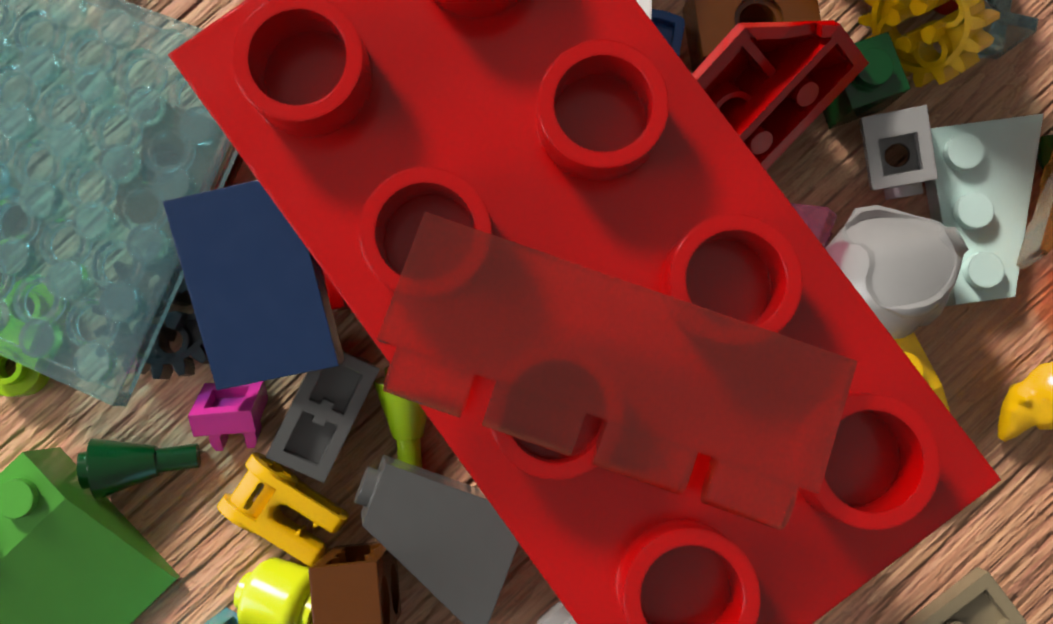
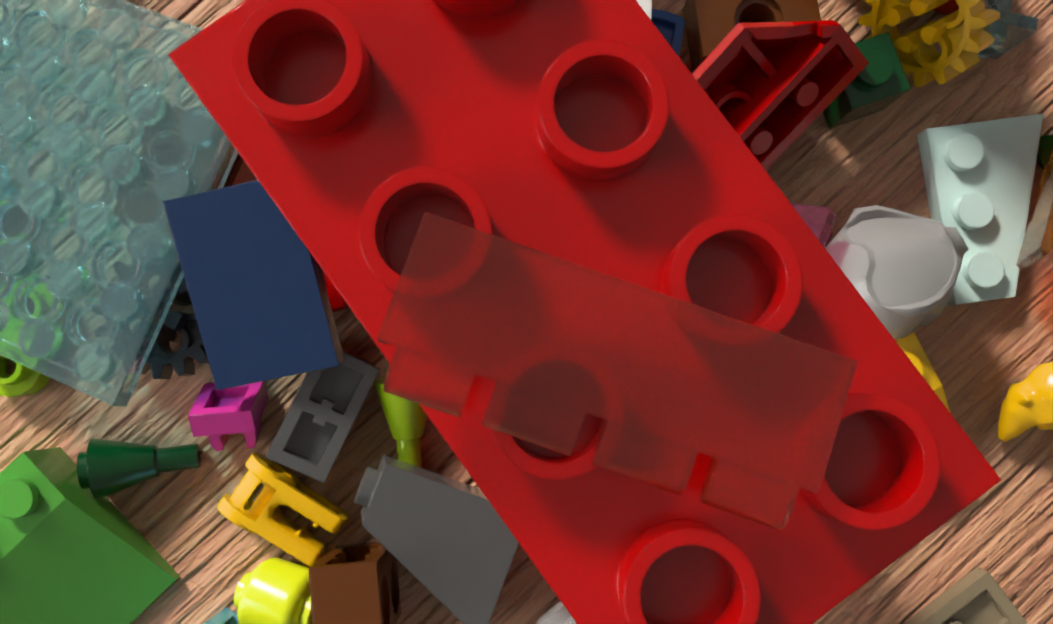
light grey brick [859,105,938,200] -> none

